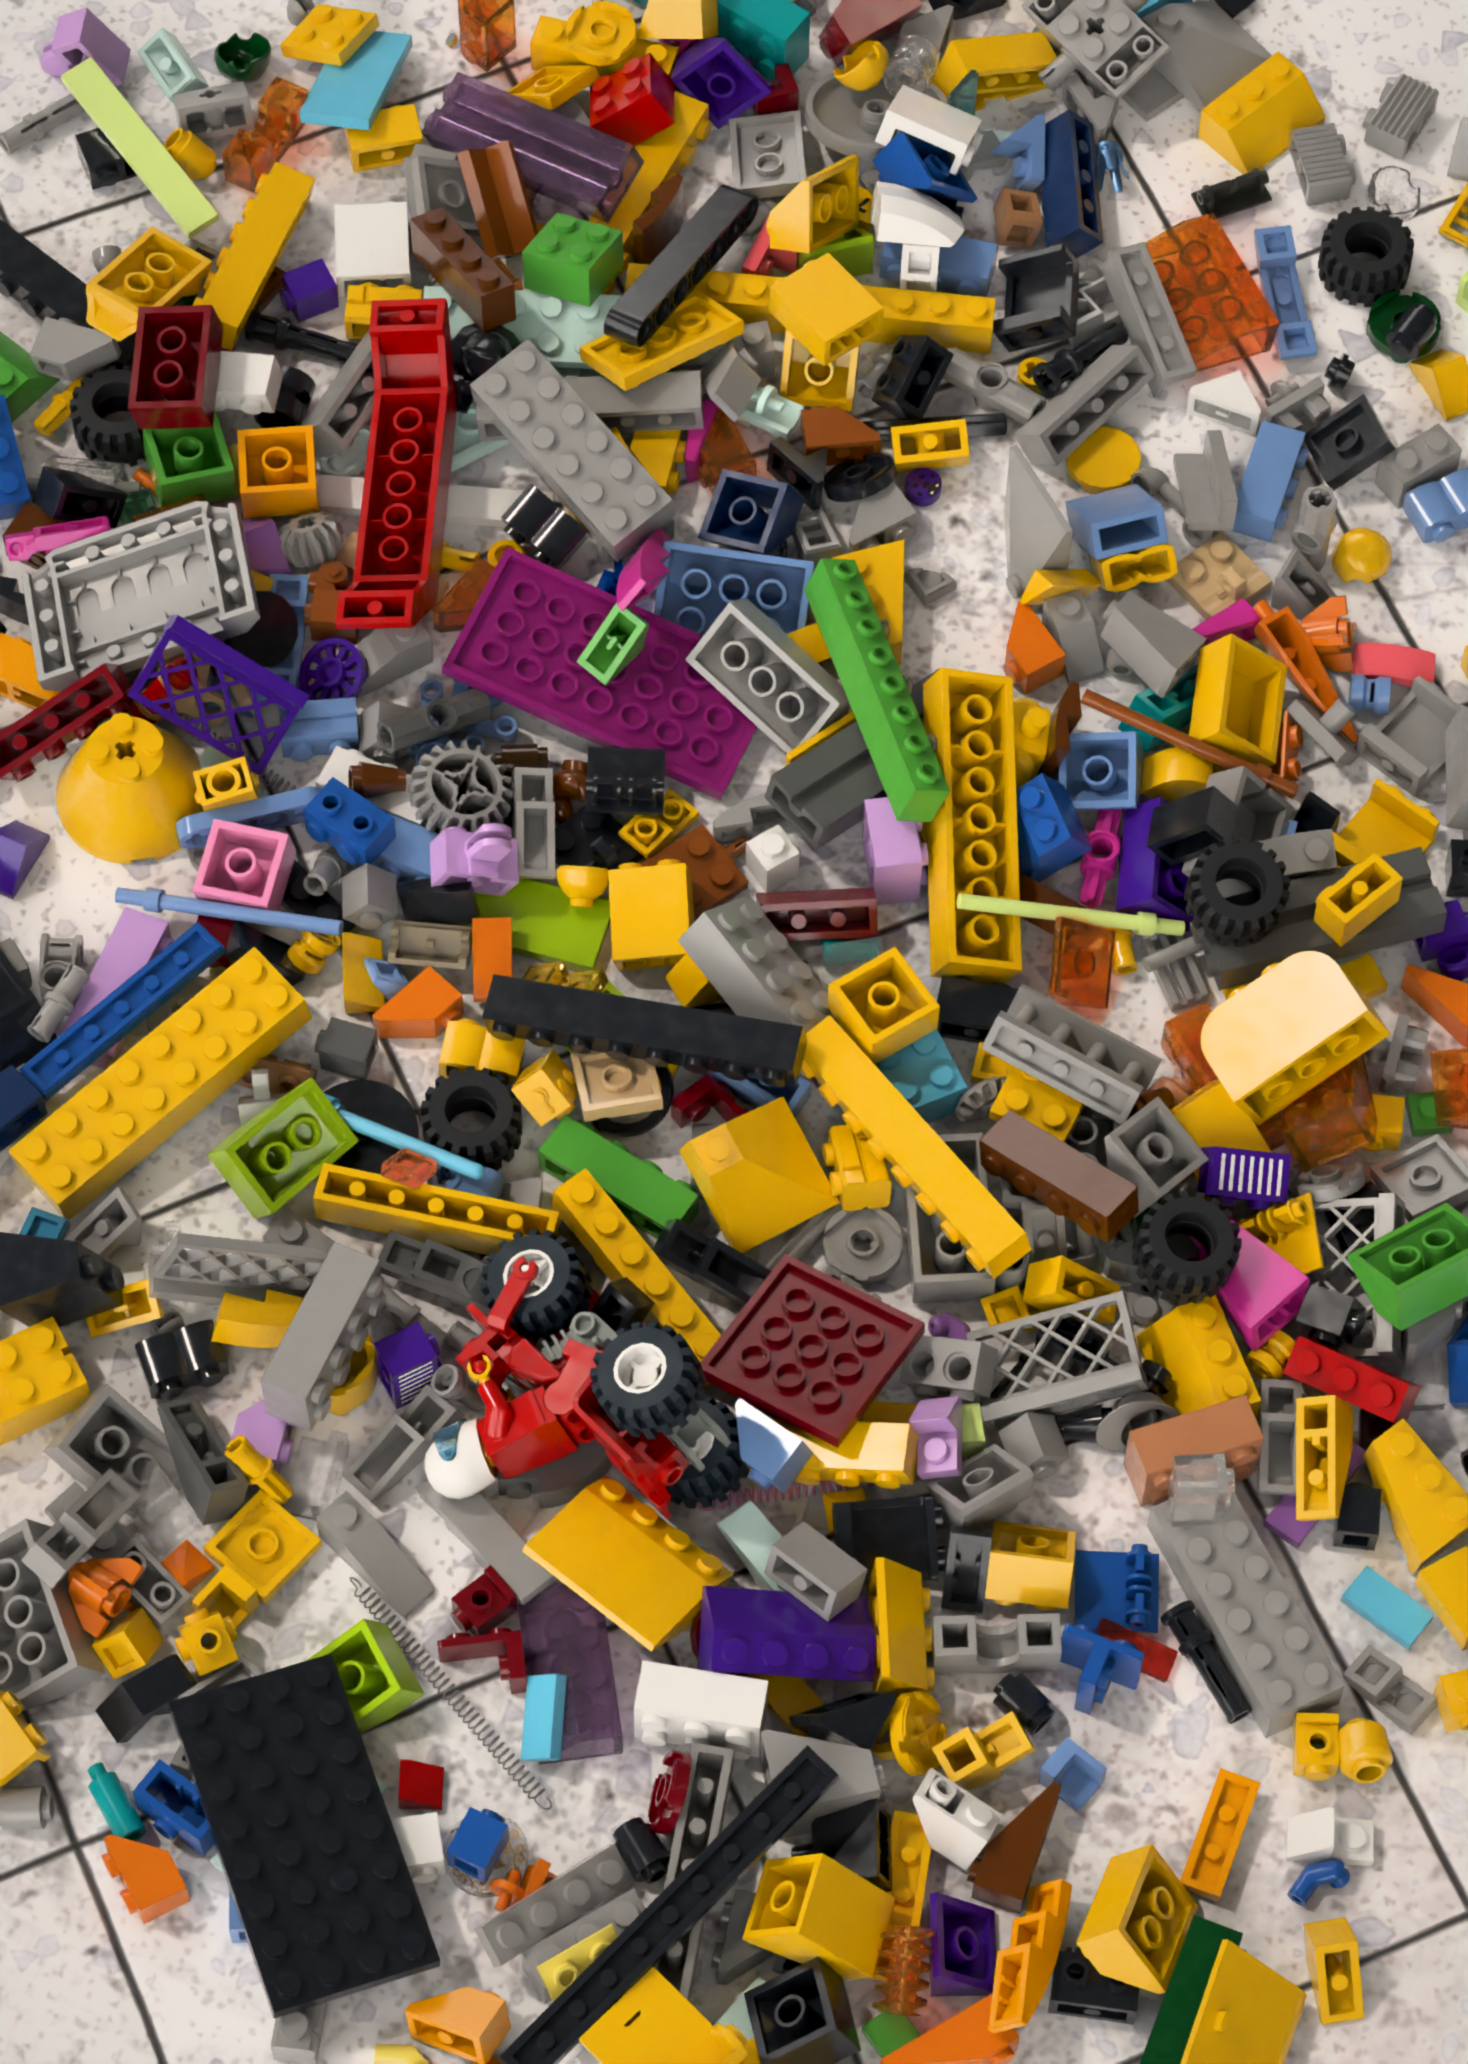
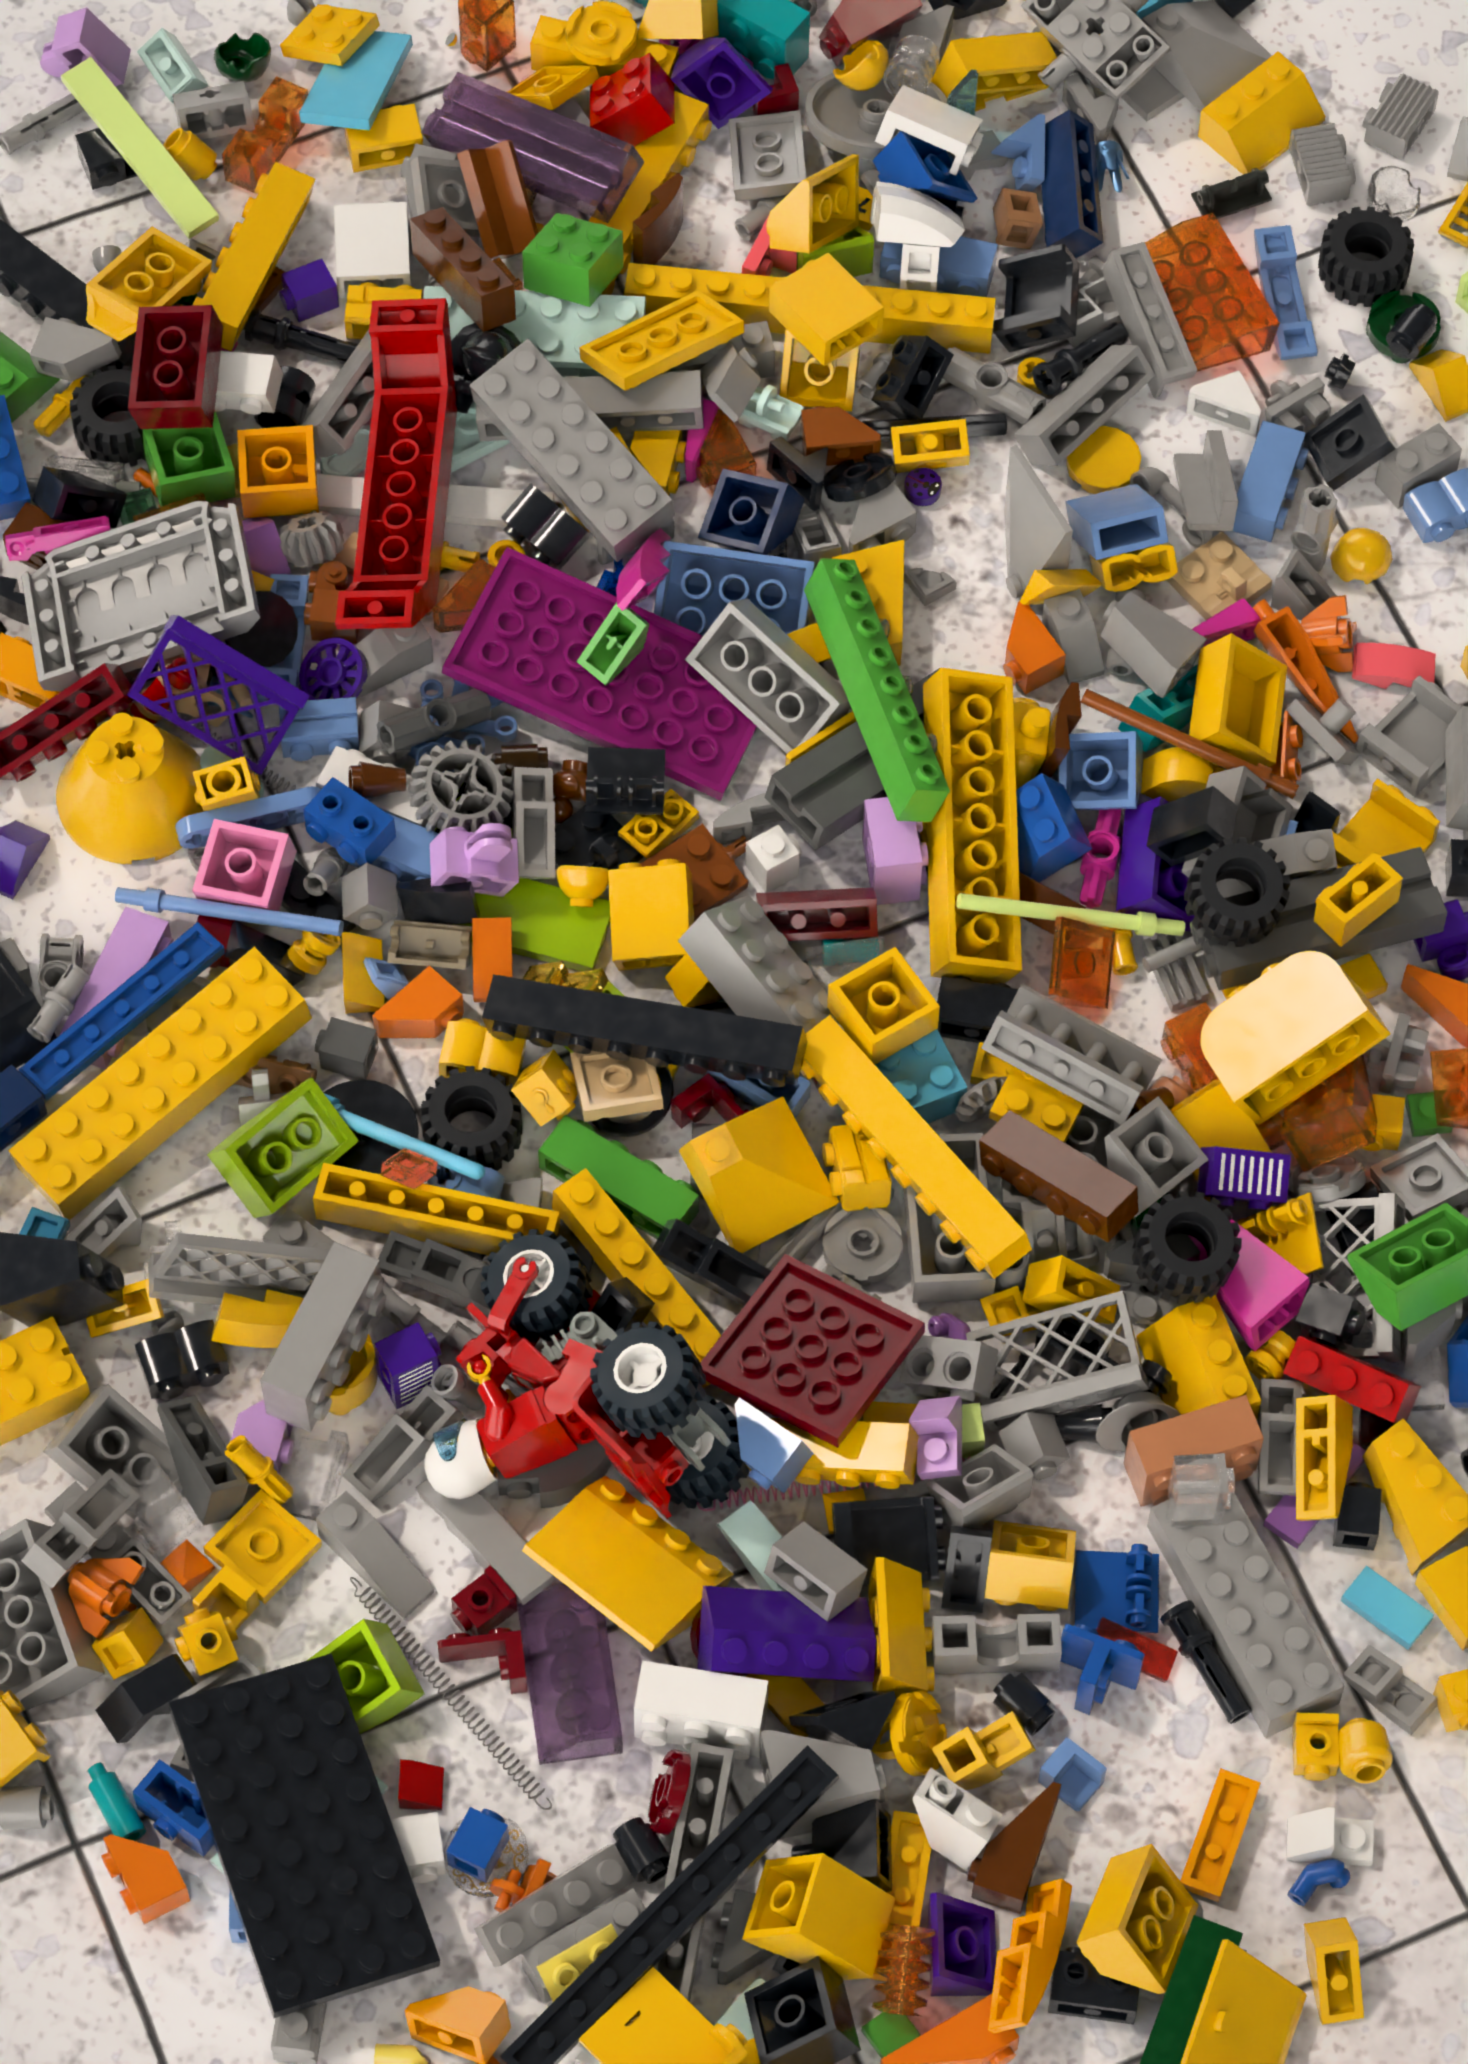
light grey piece [53,428,66,443] -> none
medium azure tile [521,1673,567,1762] -> none
black beam [604,184,759,348] -> none
medium blue wheel [1348,674,1391,715] -> none

